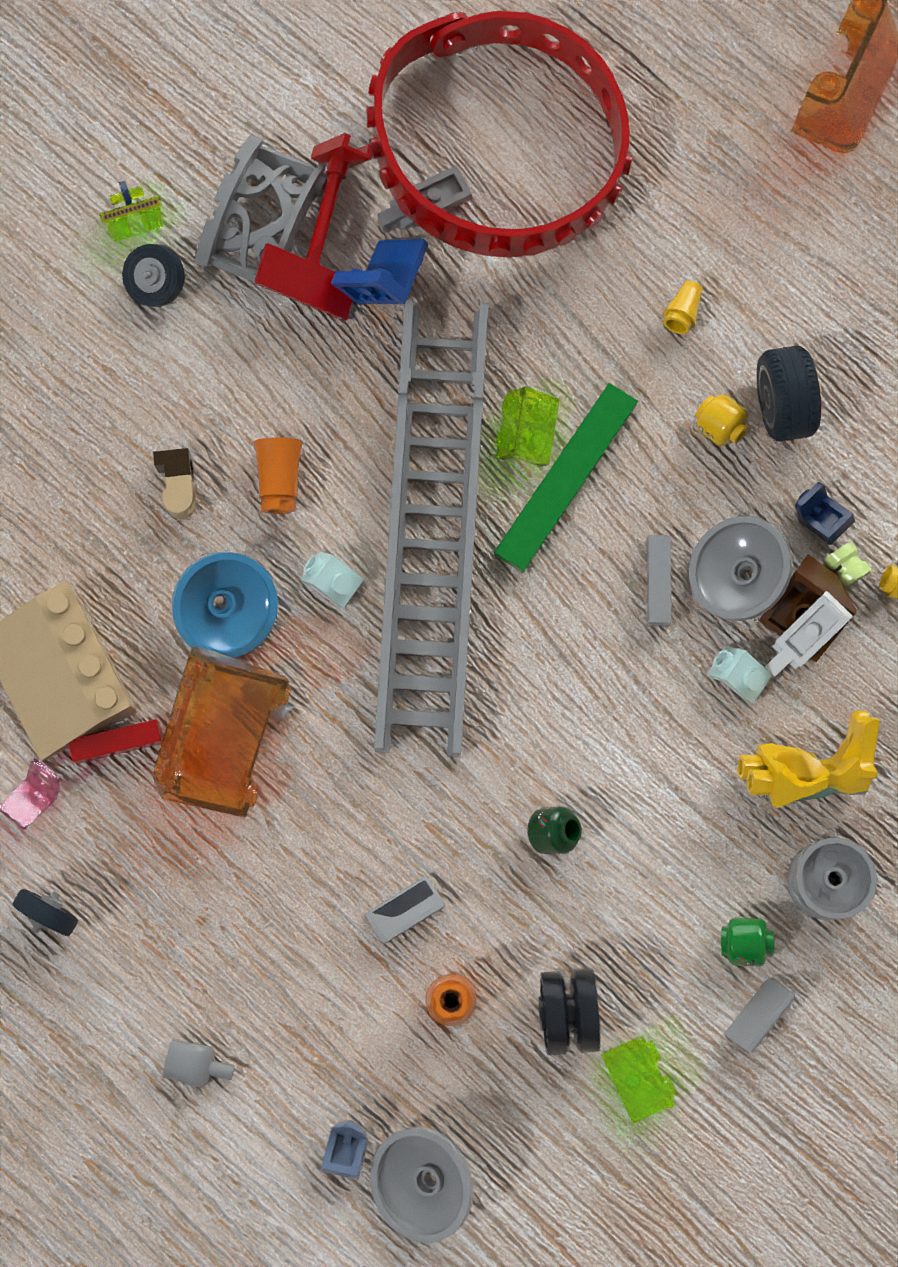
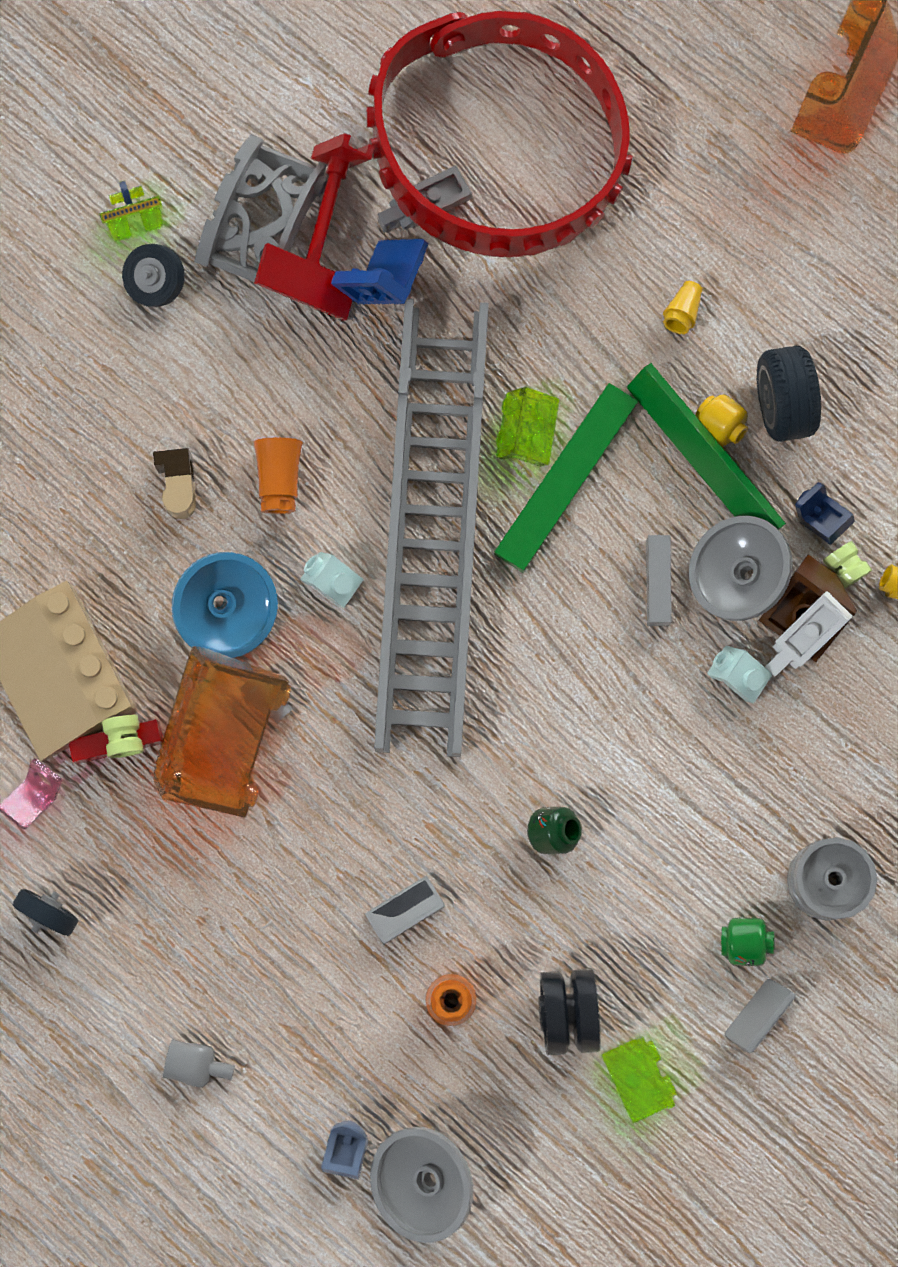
yellow hips [737,710,880,808] -> none
none -> yellowish green wheel [102,715,144,758]
none -> green tile [626,363,786,530]

